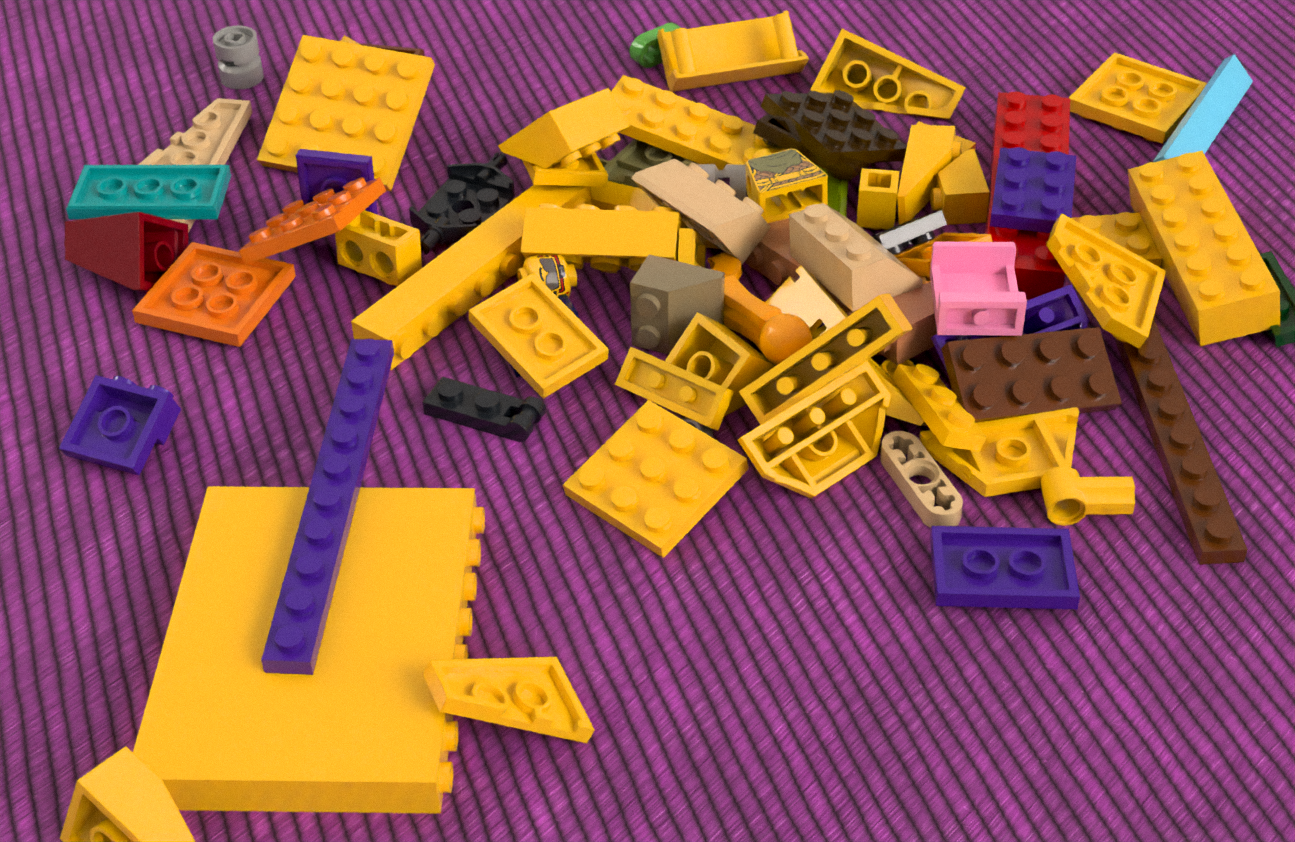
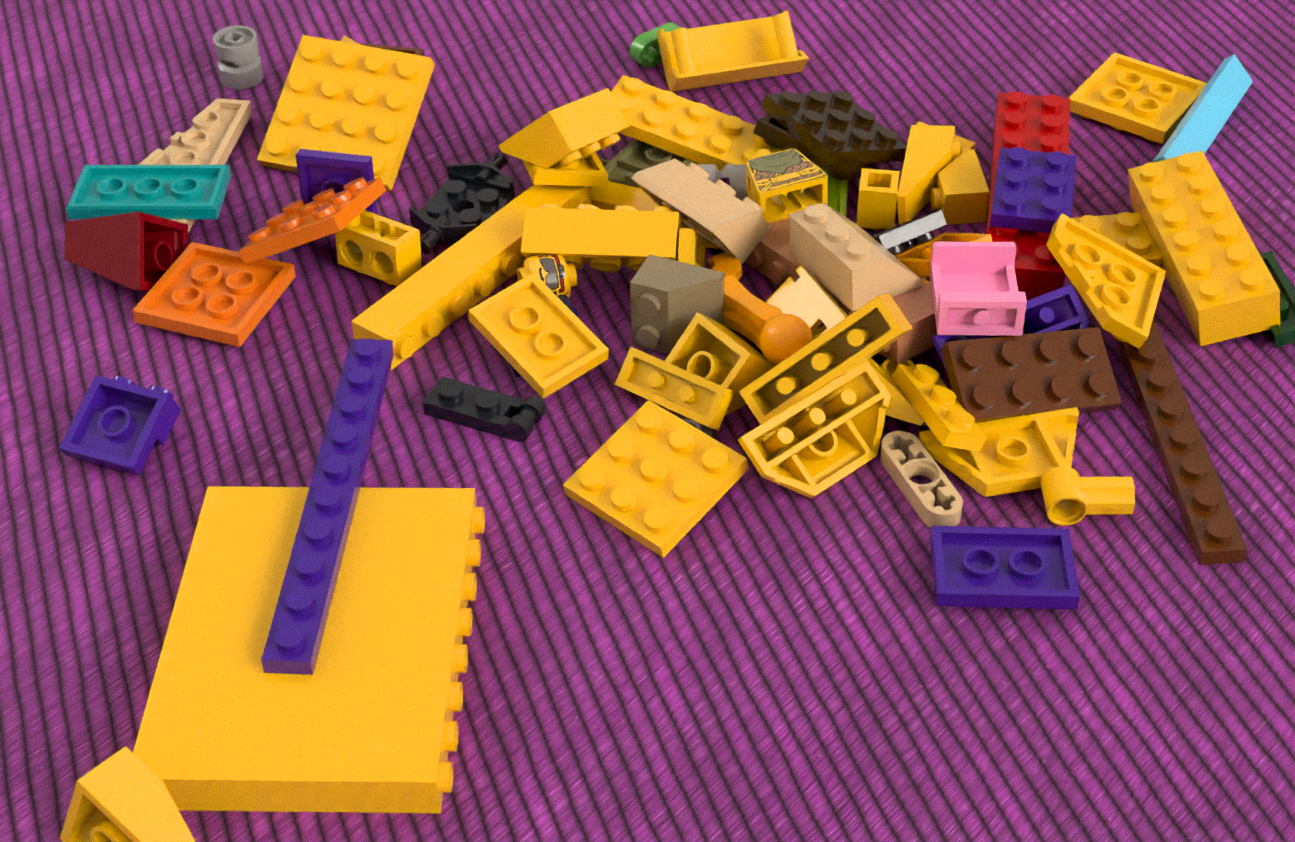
yellow wing [423,657,595,743] -> none
yellow wedge [810,29,966,120] -> none

